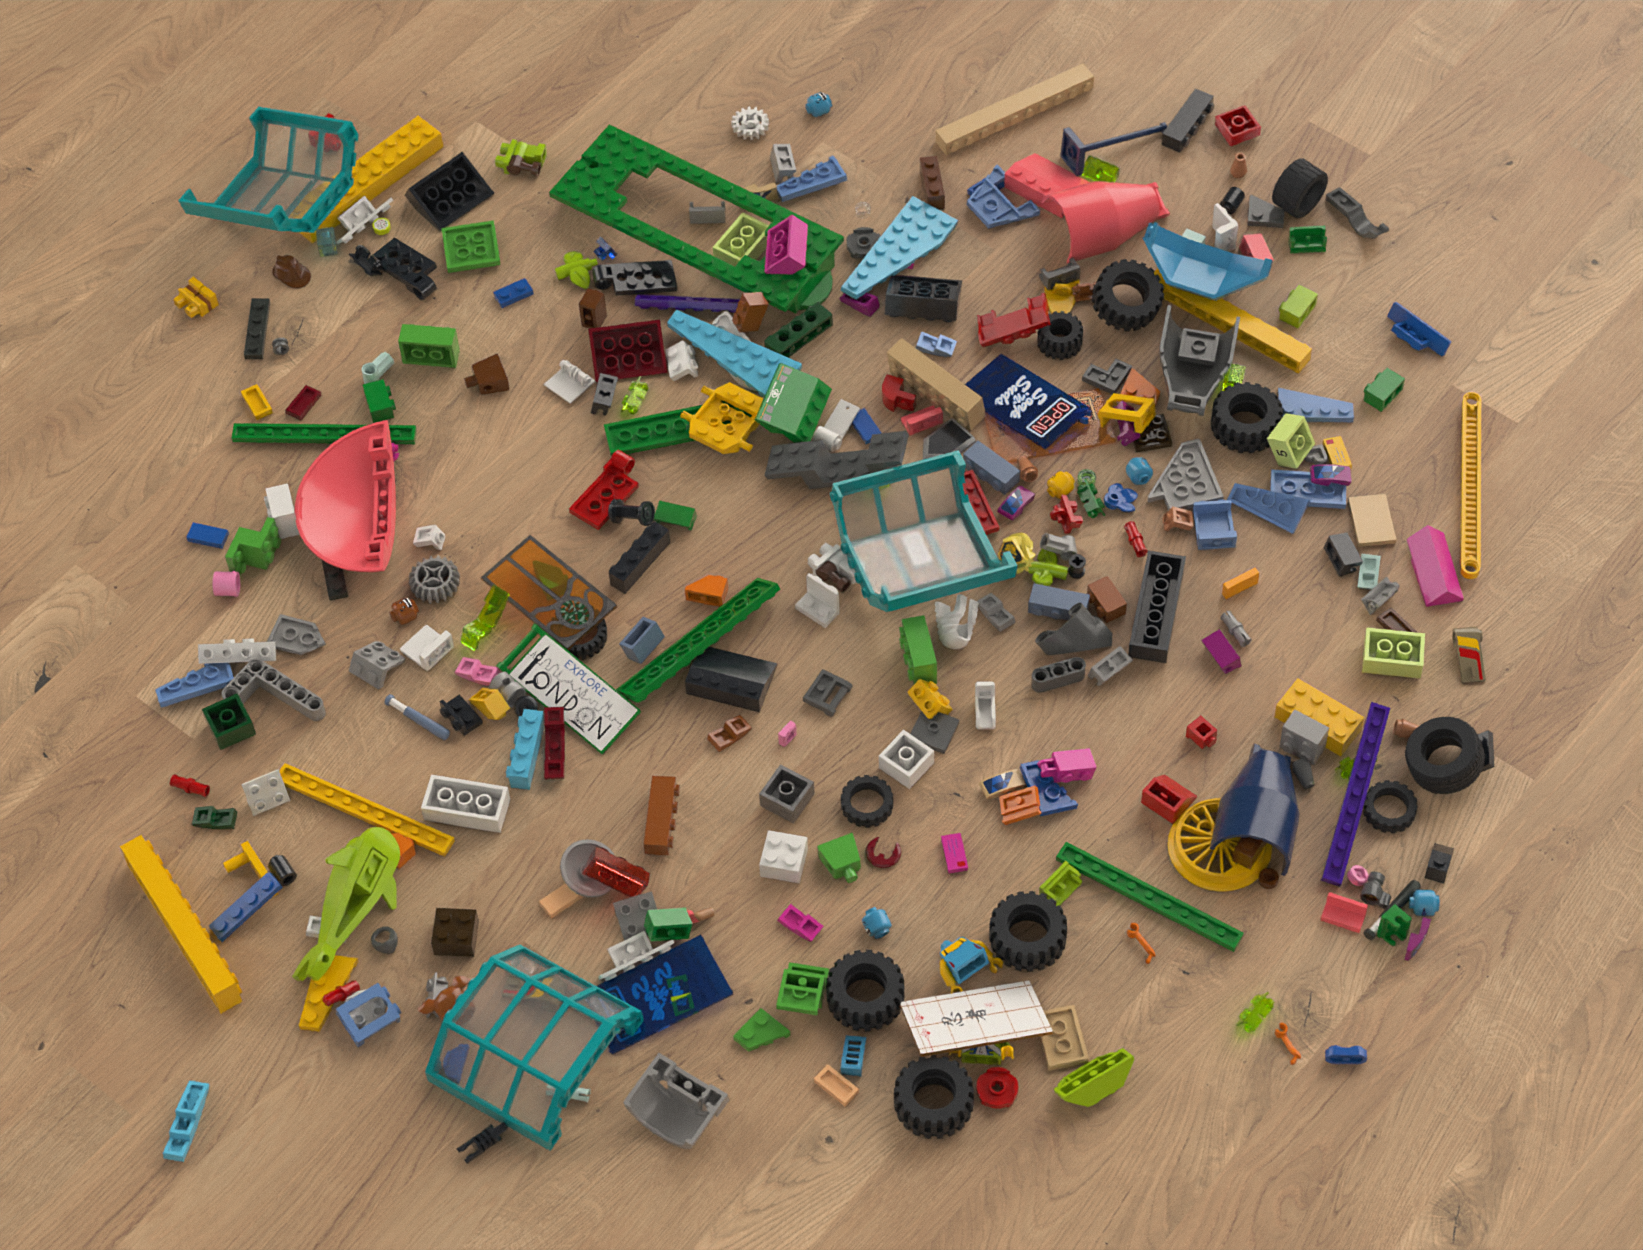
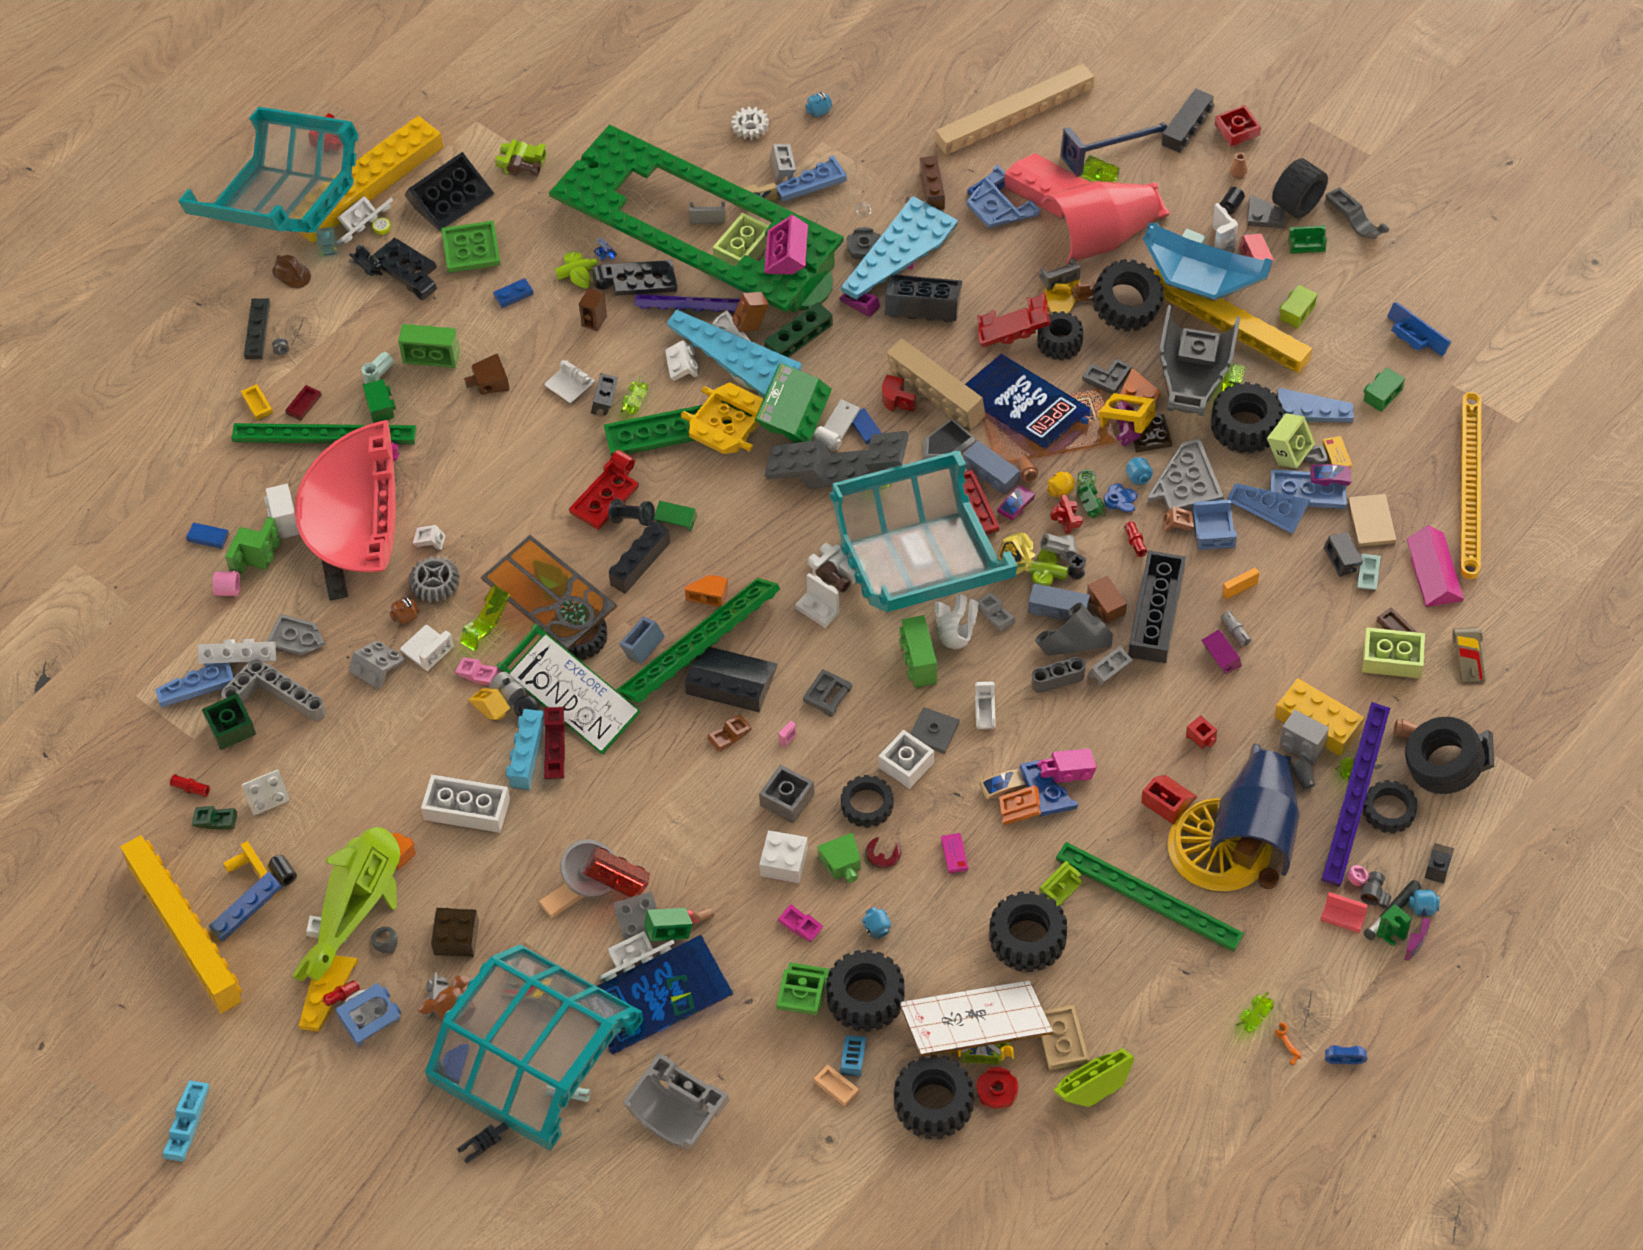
yellow hips [173,276,219,318] -> none
yellow plate [279,763,455,857] -> none
sand blue piece [384,694,450,740] -> none
black bracket [439,694,483,736] -> none
dark red slope [588,319,668,383] -> none
dark orange brick [644,775,680,856] -> none
bright green wing [733,1008,791,1052] -> none
coral panel [901,405,943,436] -> none
yellow bracket [907,679,953,719] -> none
light blue slope [915,332,957,357] -> none
dark azure torso [939,937,1003,994] -> none
orange piece [1127,922,1156,964] -> none
light grey hinge [1361,577,1399,615] -> none

